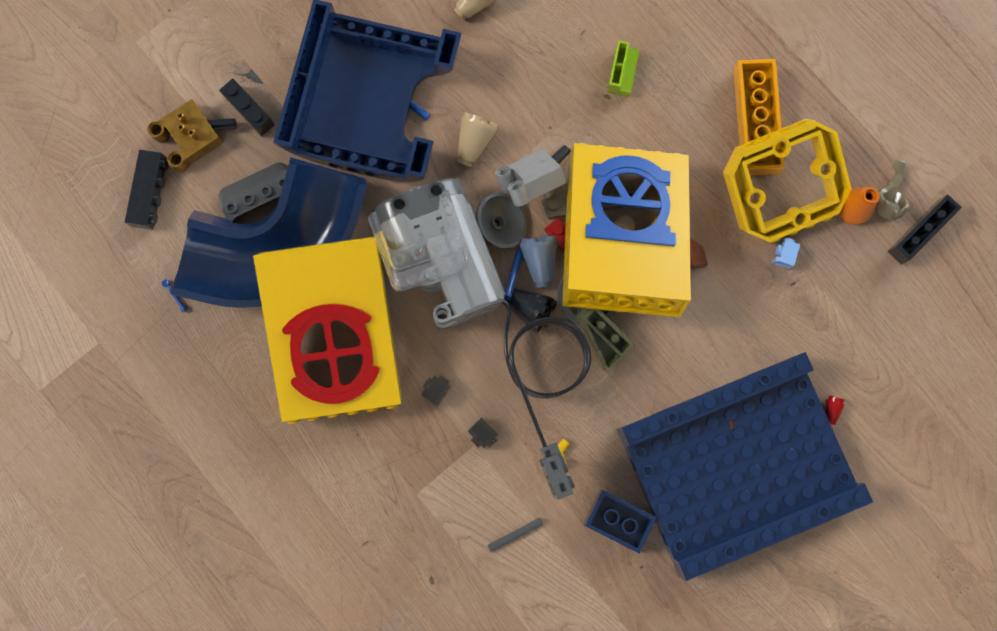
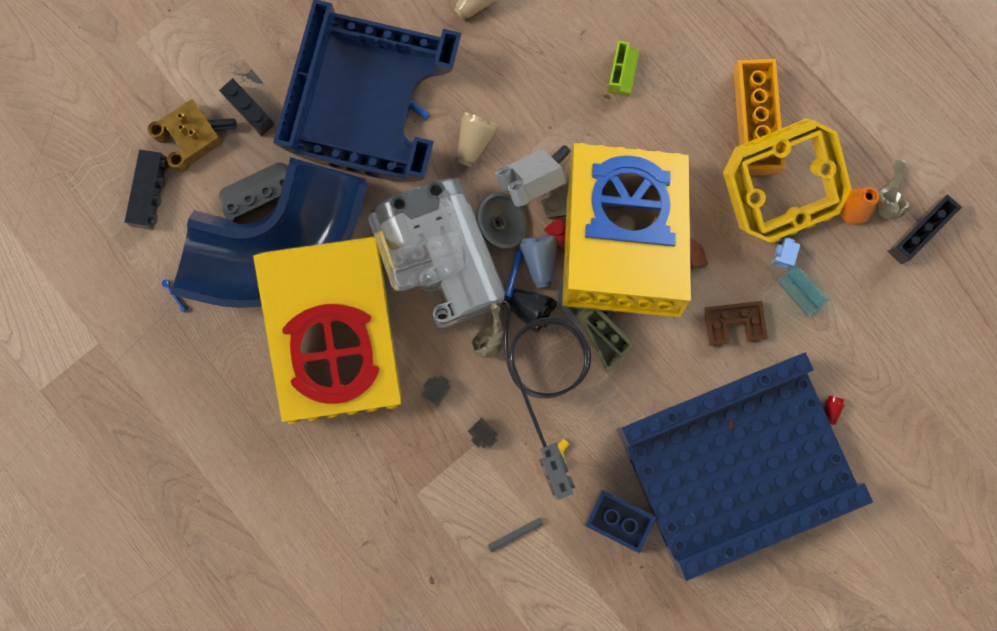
none -> dark tan hair [471,303,504,358]
none -> reddish brown plate [704,301,768,346]
none -> clear light blue piece [776,264,828,317]

